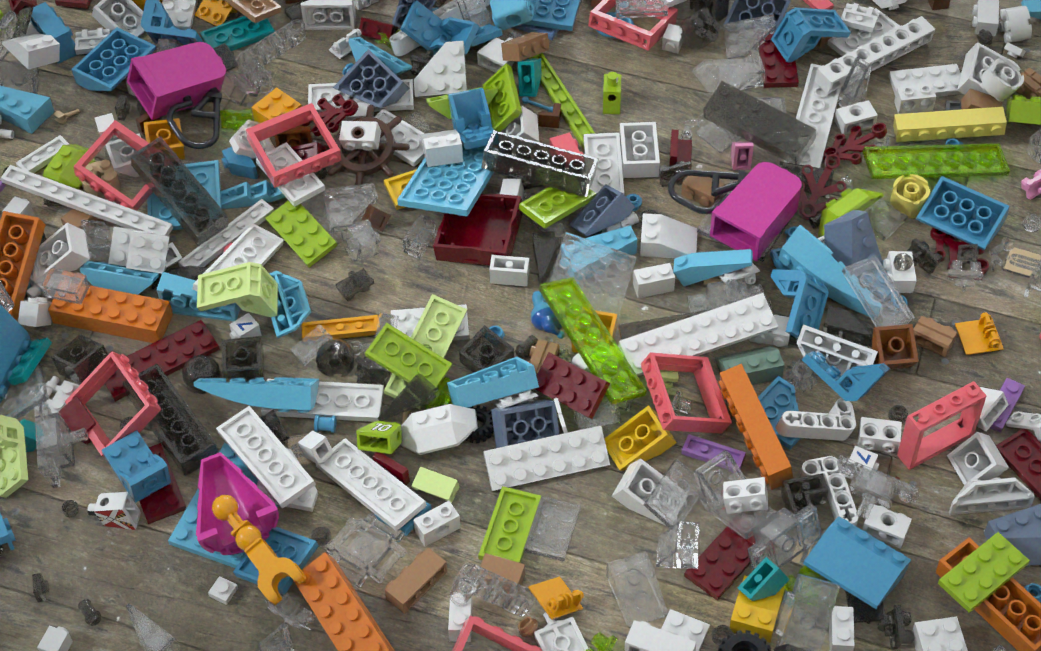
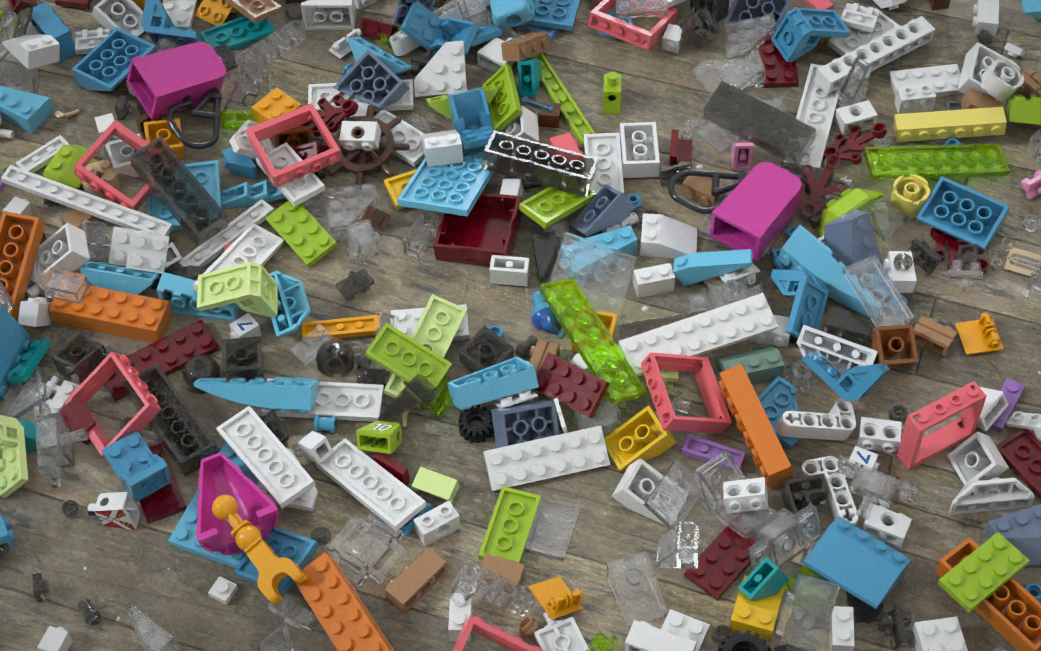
white wedge [401,404,478,455] -> none
white brick [999,6,1032,43] -> none

